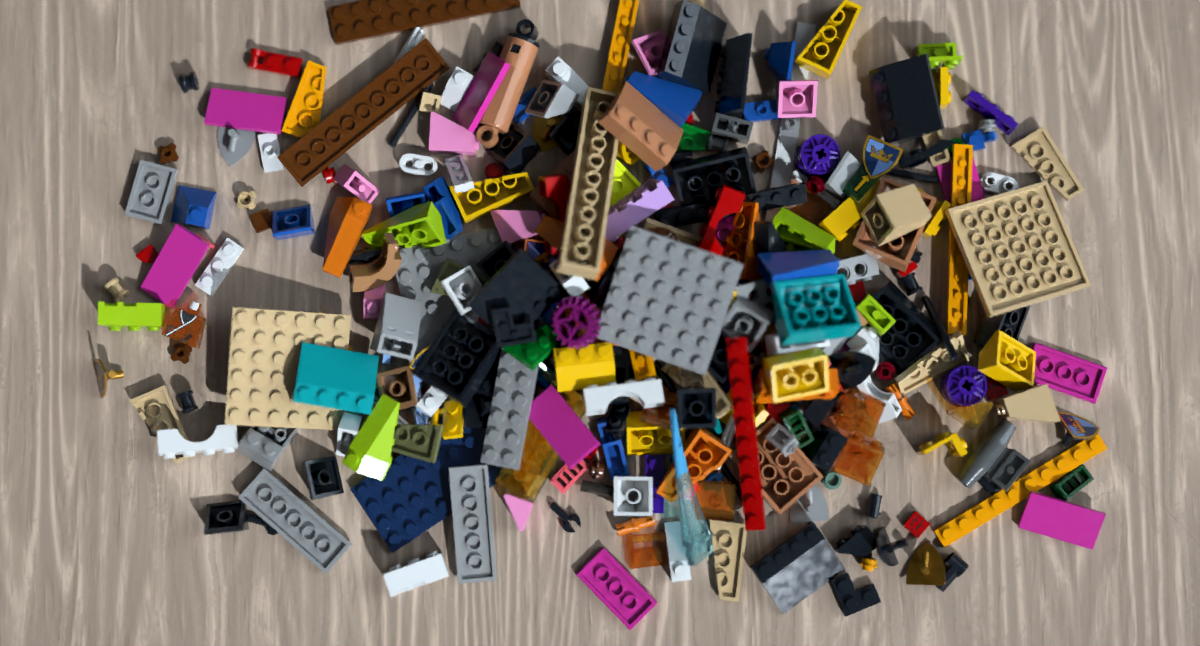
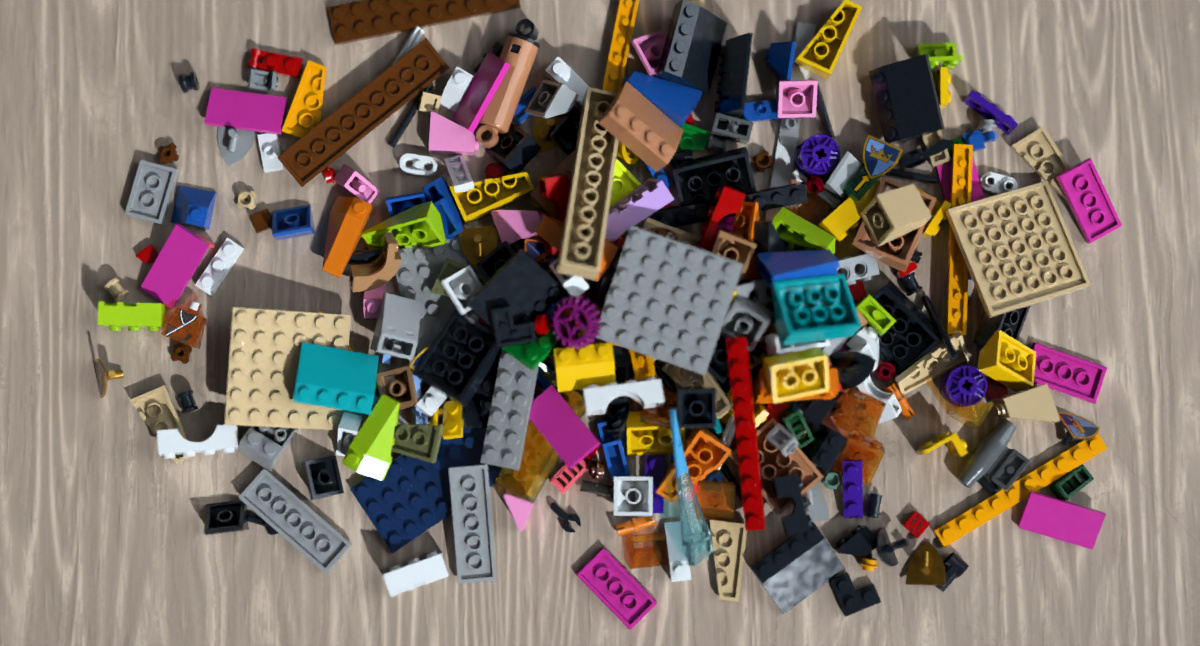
none -> dark grey bracket [247,69,279,93]
none -> pearl gold shield [459,226,498,271]
none -> red tile [534,314,550,334]
none -> medium nougat slope [711,230,757,280]
none -> black arch [771,473,812,536]
none -> black bar [817,83,835,139]
none -> dark purple plate [843,459,863,518]
none -> dark pink tile [1056,158,1122,244]

